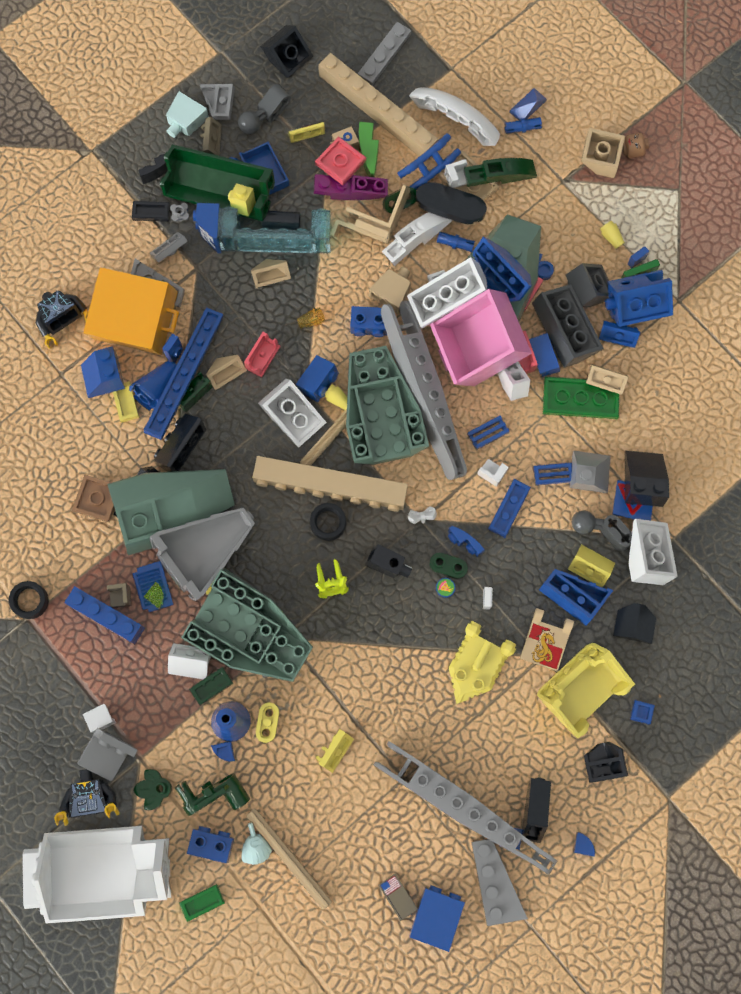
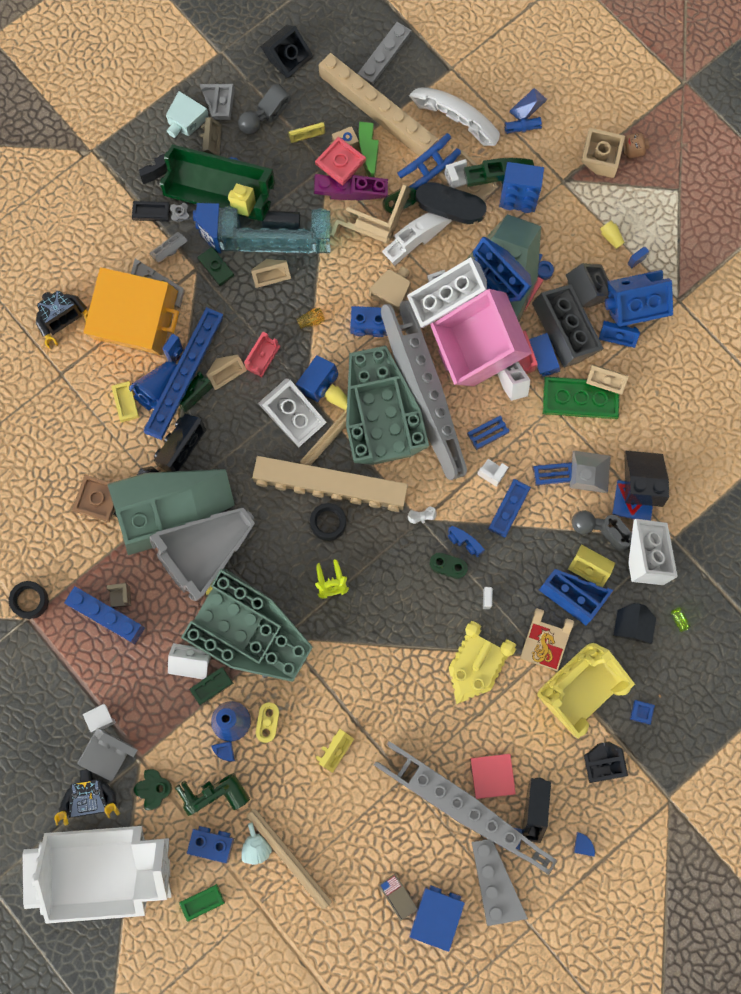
blue slope [81,346,125,398] -> none
blue window [132,561,174,613] -> none
clear neon green tile [144,582,164,609] -> none
blue container [239,142,290,195] -> none
black torso [365,544,412,578] -> none
tile [436,578,455,598] -> none
blue pin [437,231,475,252] -> none
green tile [621,259,660,278] -> none
none -> dark green plate [197,247,234,286]
none -> coral tile [470,754,516,799]
none -> blue brick [499,162,544,213]
none -> clear neon green piece [671,607,690,632]

